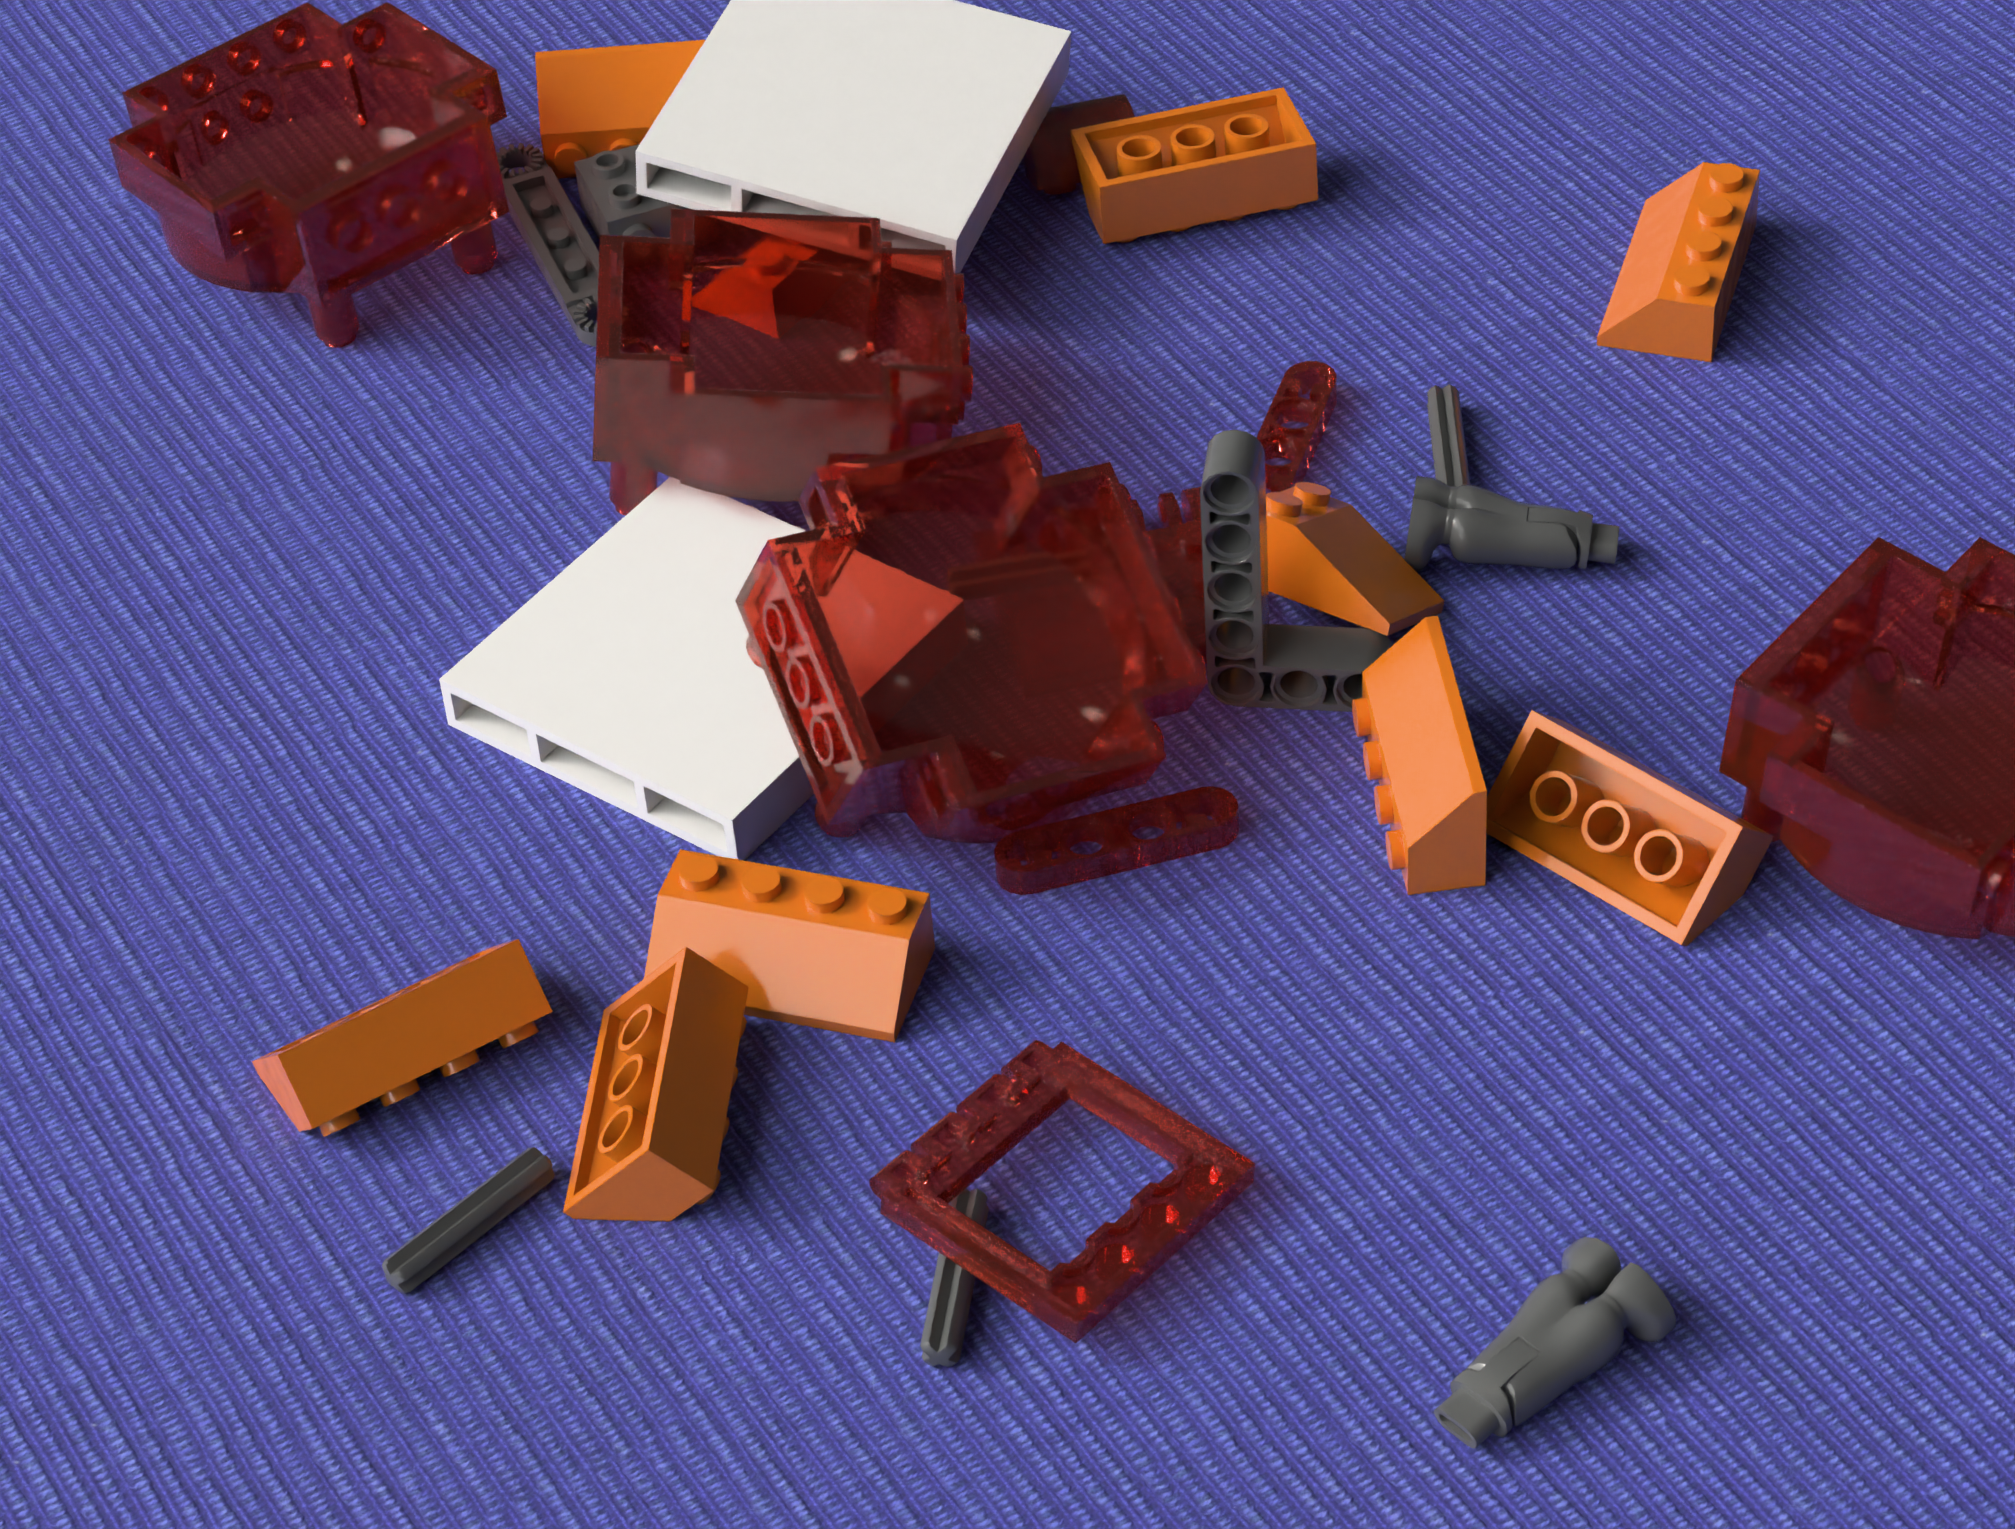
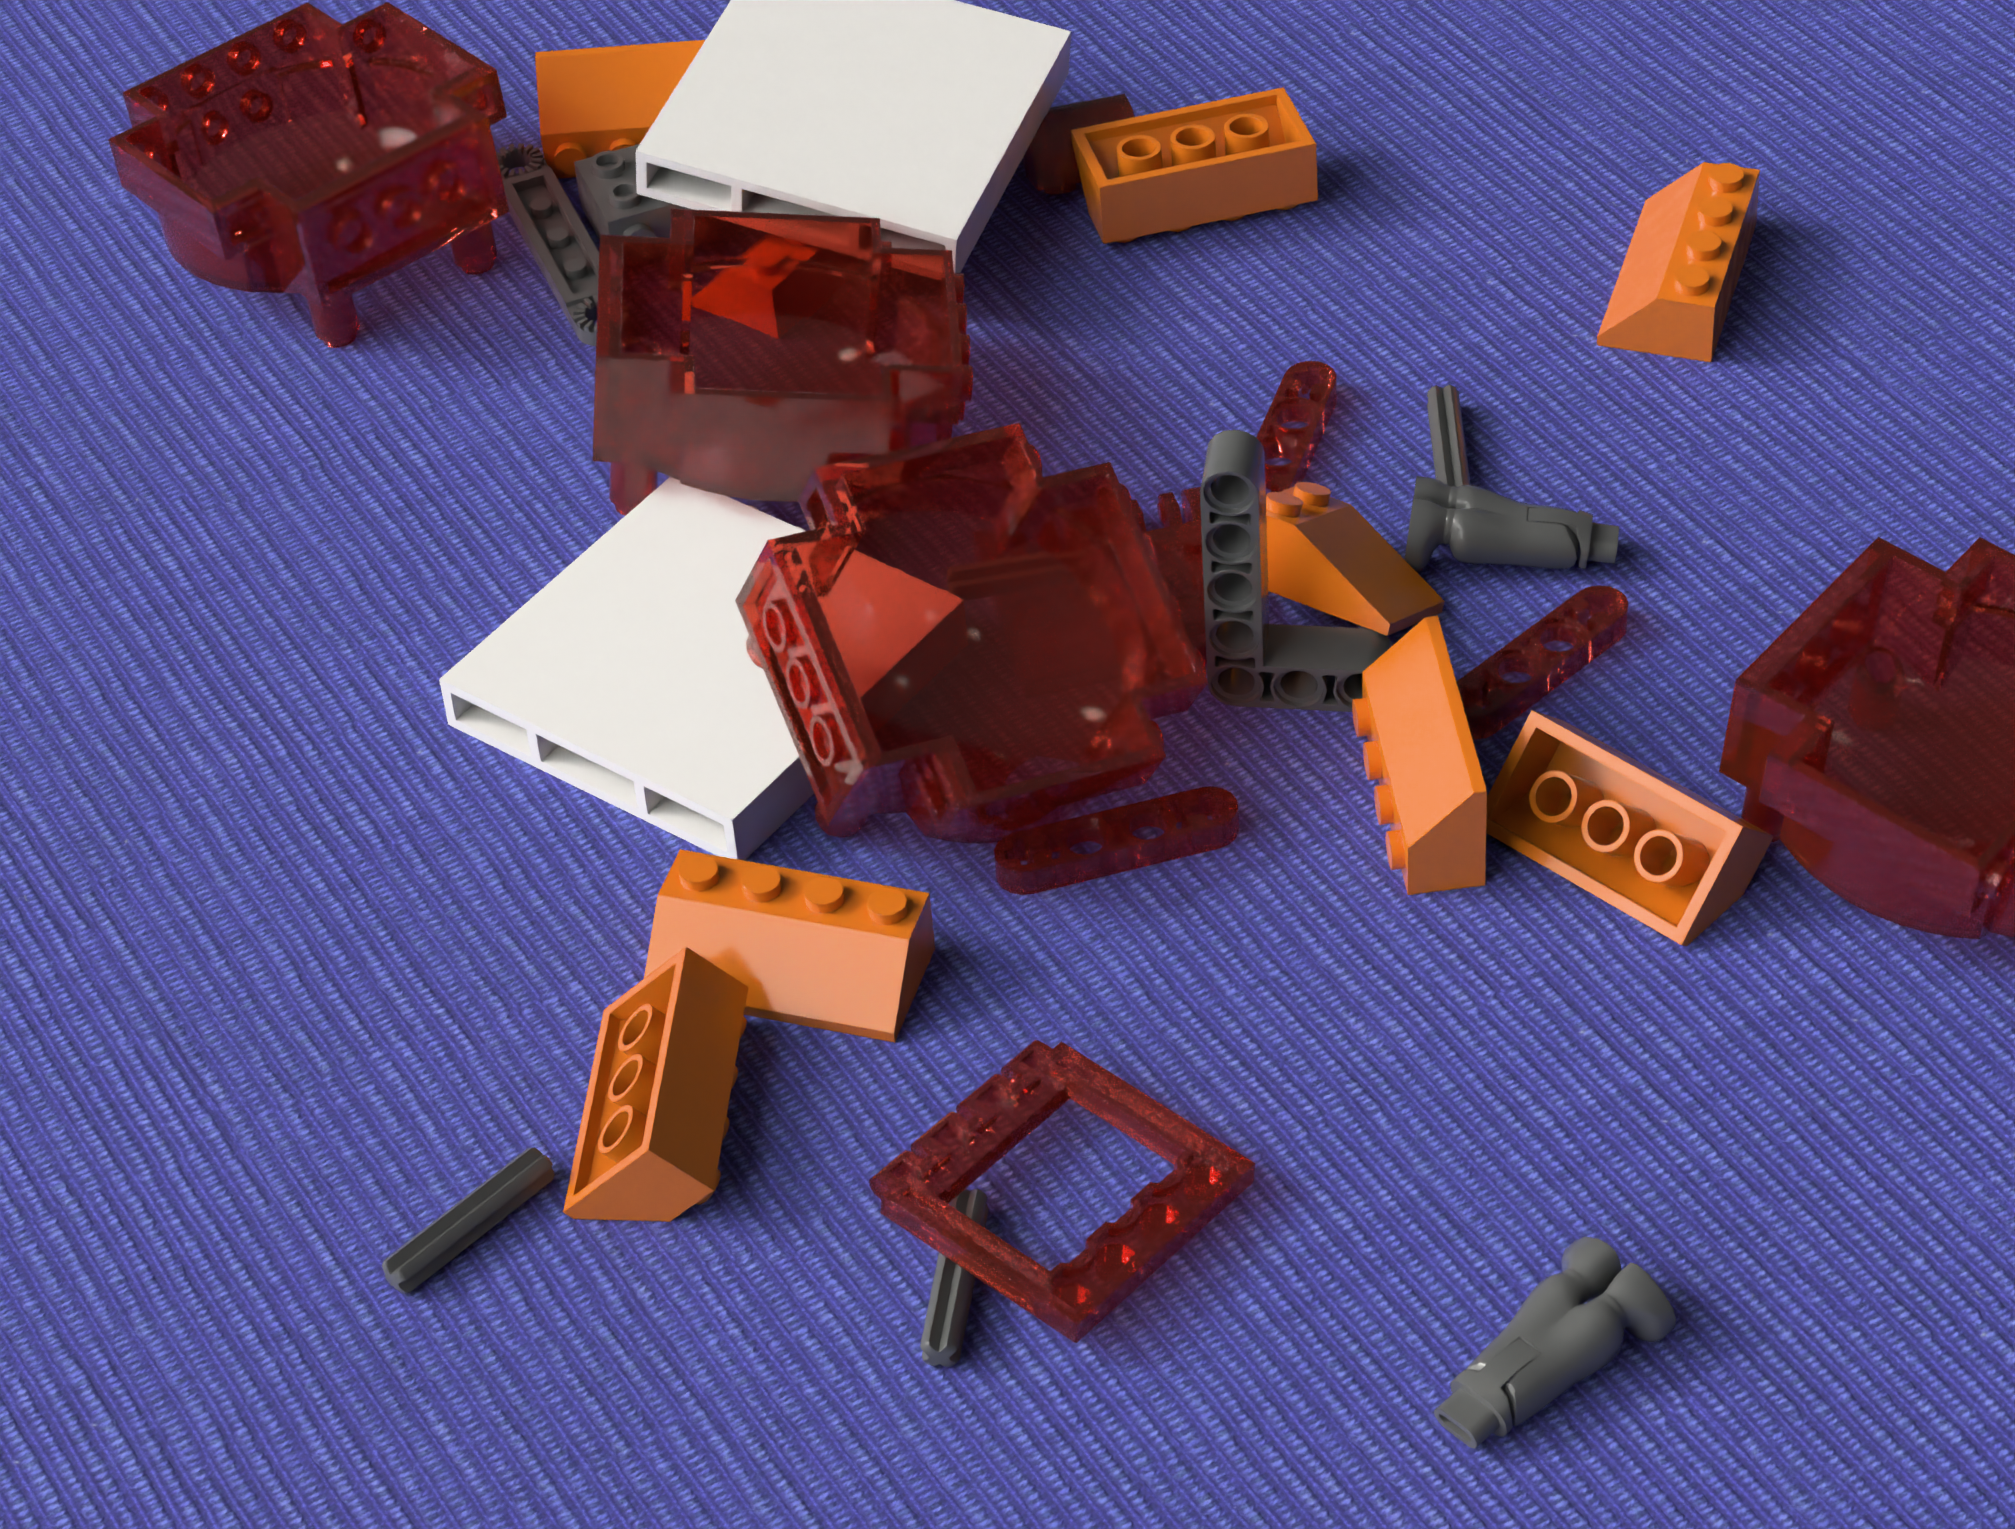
orange slope [252,939,553,1137] -> none
none -> clear red beam [1456,585,1628,740]

